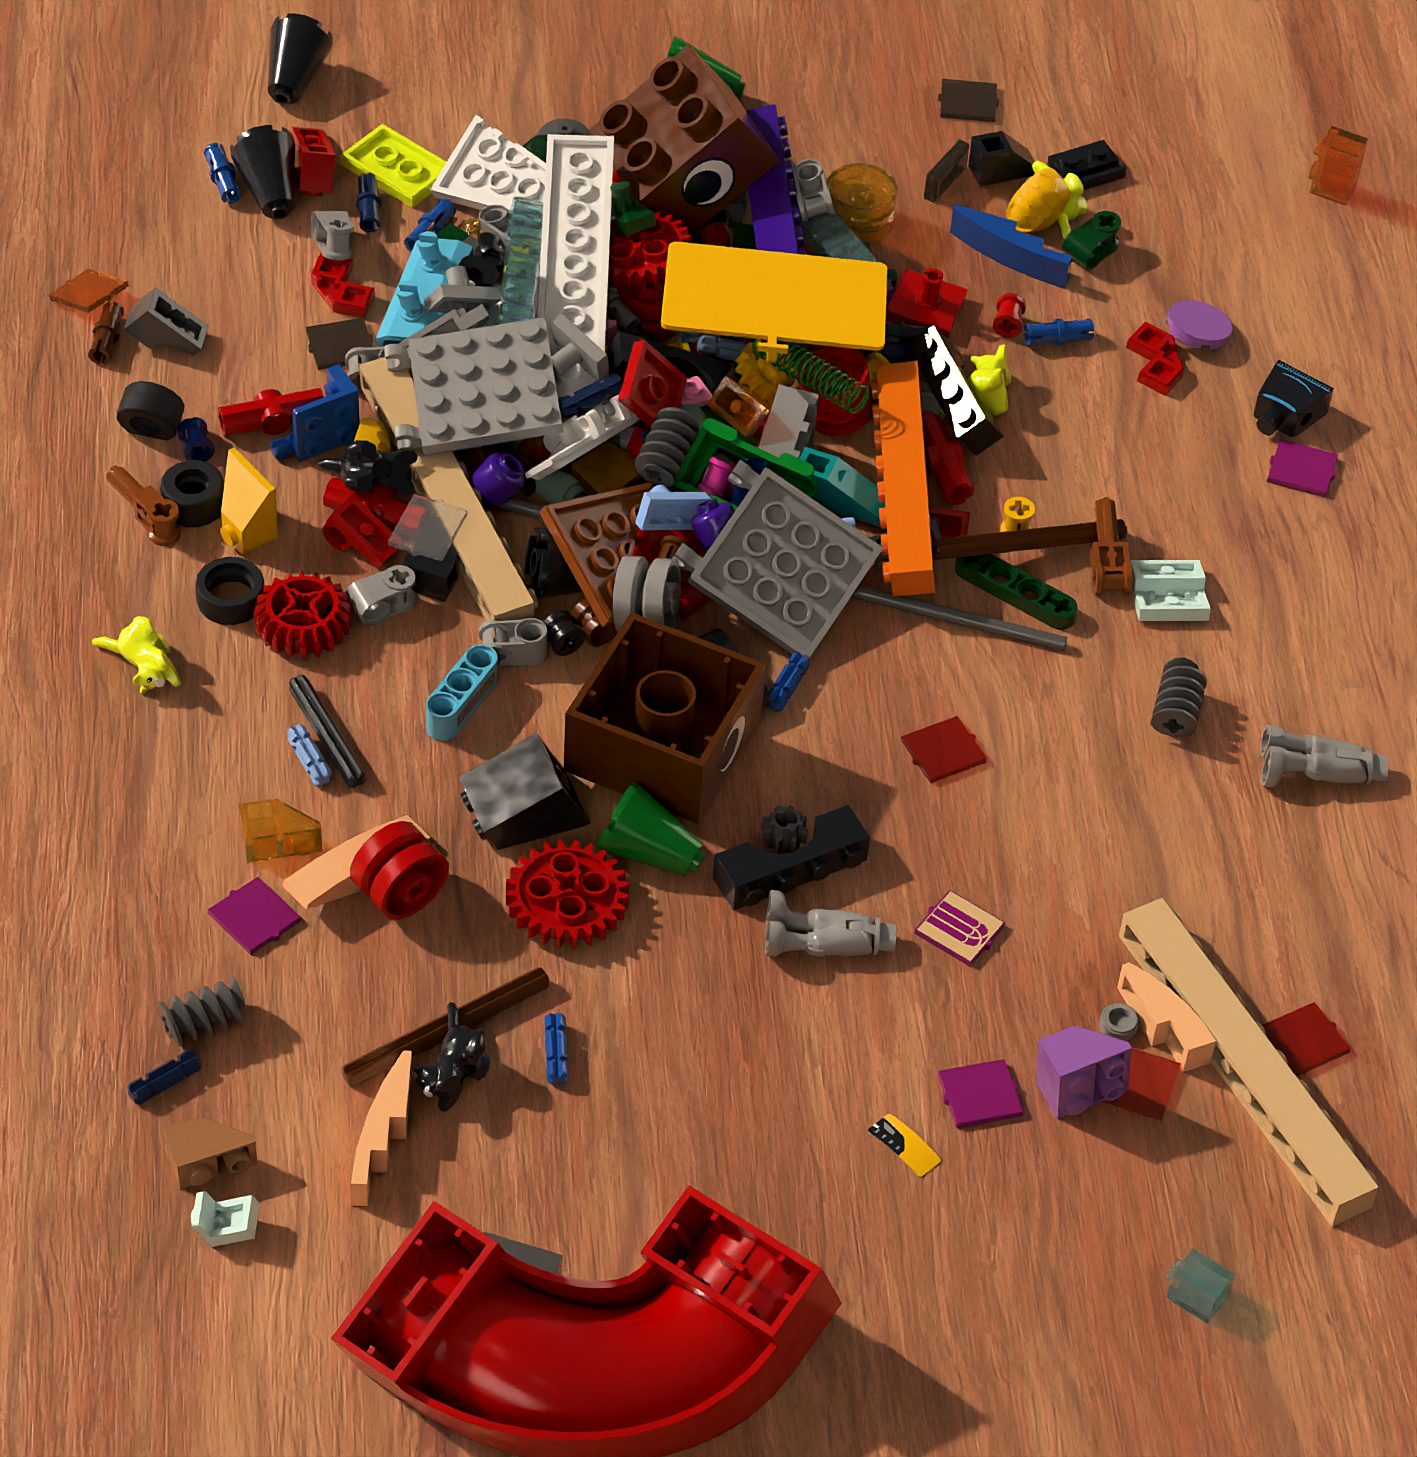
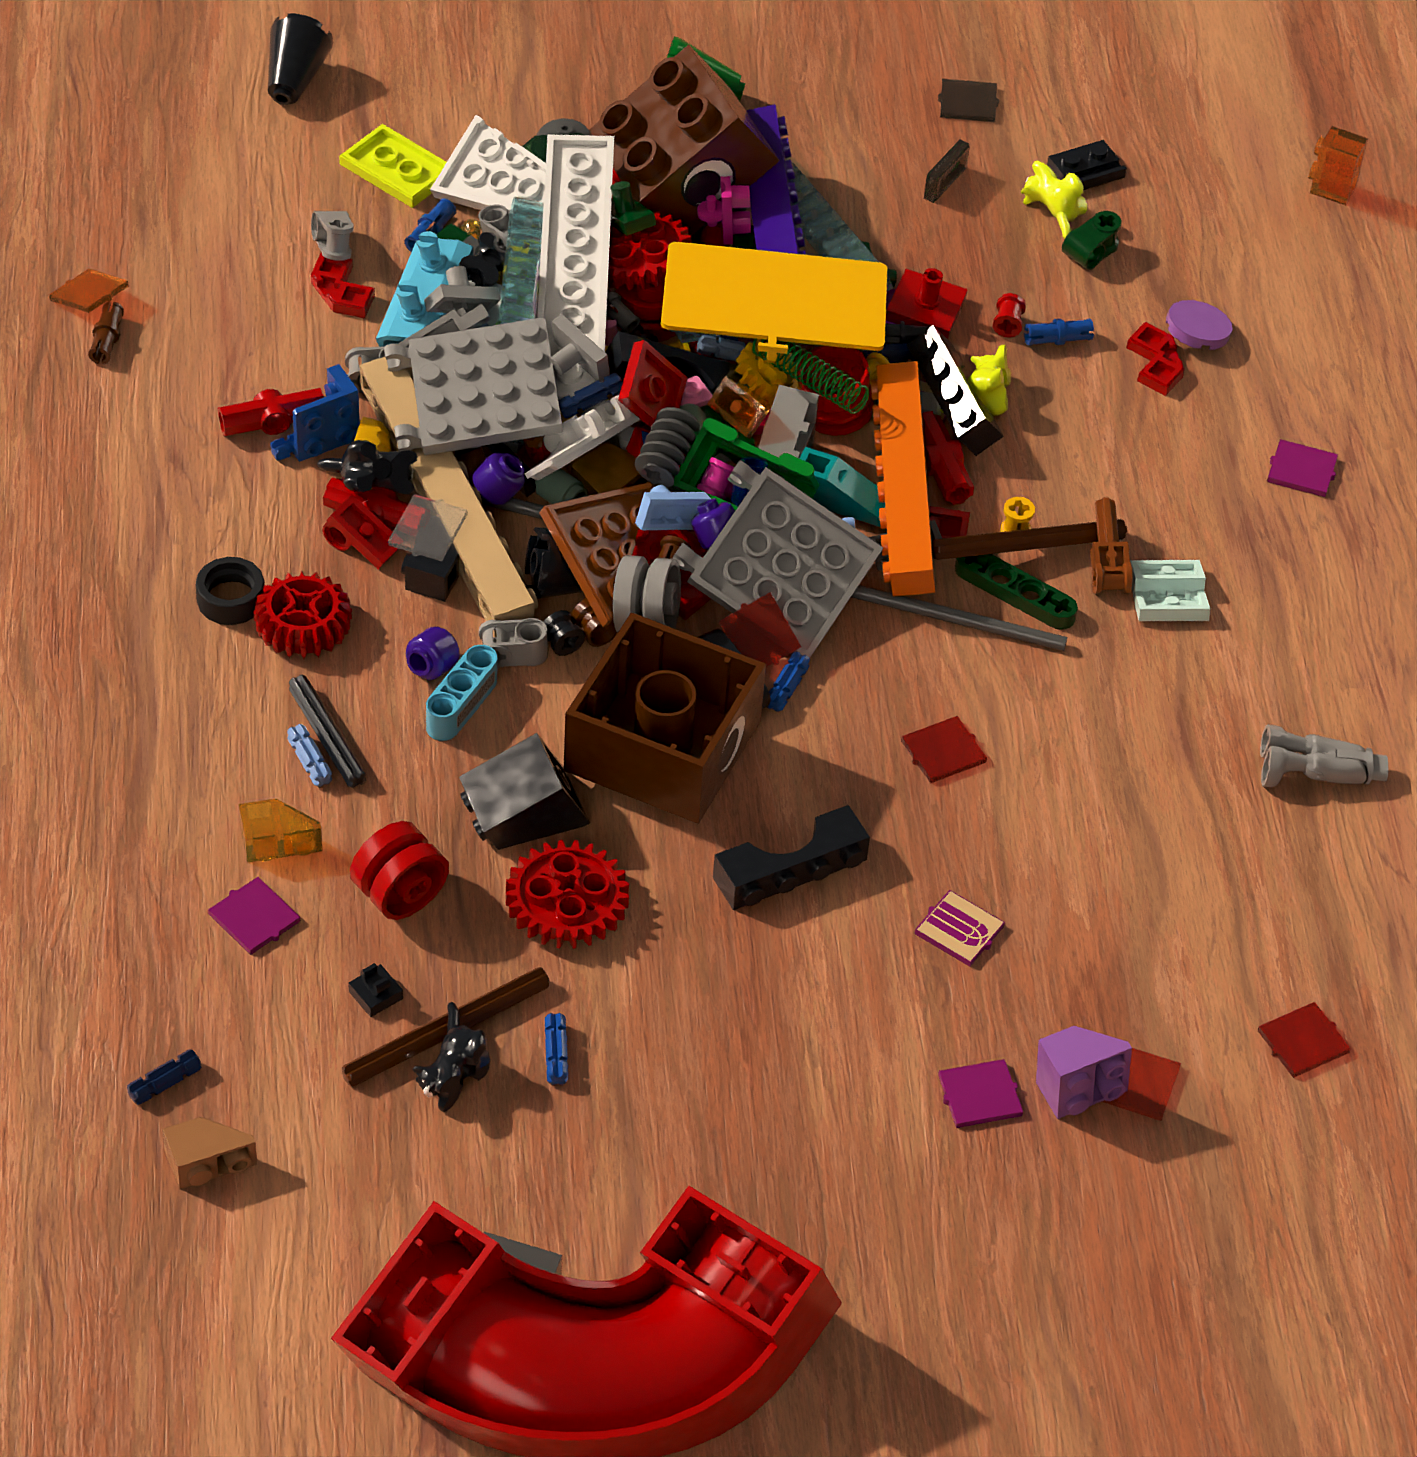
neon yellow animal [92,616,181,694] -> none
dark orange connector [106,465,180,546] -> none
black tyre [116,381,185,441] -> none
dark grey arch [124,288,209,355] -> none
dark grey piece [157,976,246,1047] -> none
black tyre [160,460,224,527] -> none
clear blue bush [177,417,215,462] -> none
light aqua bracket [191,1191,260,1247] -> none
blue pin [204,143,242,204] -> none
yellow slope [220,447,278,556] -> none
black cone [230,125,295,220] -> none
light nougat slope [282,815,431,909] -> none
red slope [291,127,336,196] -> none
clear smoke piece [306,318,373,370] -> none
light grey piece [345,565,416,626] -> none
light nougat slope [351,1051,412,1206] -> none
dark blue axle [356,172,382,232] -> none
green cone [596,782,706,876] -> none
dark grey gear [762,805,808,854] -> none
light grey piece [765,890,896,957] -> none
light grey piece [793,159,836,223] -> none
clear yellow wheel [823,163,898,245] -> none
yellow sticker [868,1114,941,1177] -> none
blue slope [950,204,1072,289] -> none
black slope [968,131,1035,186] -> none
yellow piece [1006,168,1070,234] -> none
light grey tile [1099,1003,1139,1041] -> none
light nougat slope [1117,963,1216,1072] -> none
tan brick [1119,898,1379,1227] -> none
dark grey piece [1150,657,1207,737] -> none
clear light blue brick [1166,1249,1235,1324] -> none
black torso [1253,360,1334,437] -> none
none -> black tile [348,963,403,1017]
none -> dark purple head [406,626,460,680]
none -> dark pink hips [697,176,751,245]
none -> clear red piece [718,592,801,667]

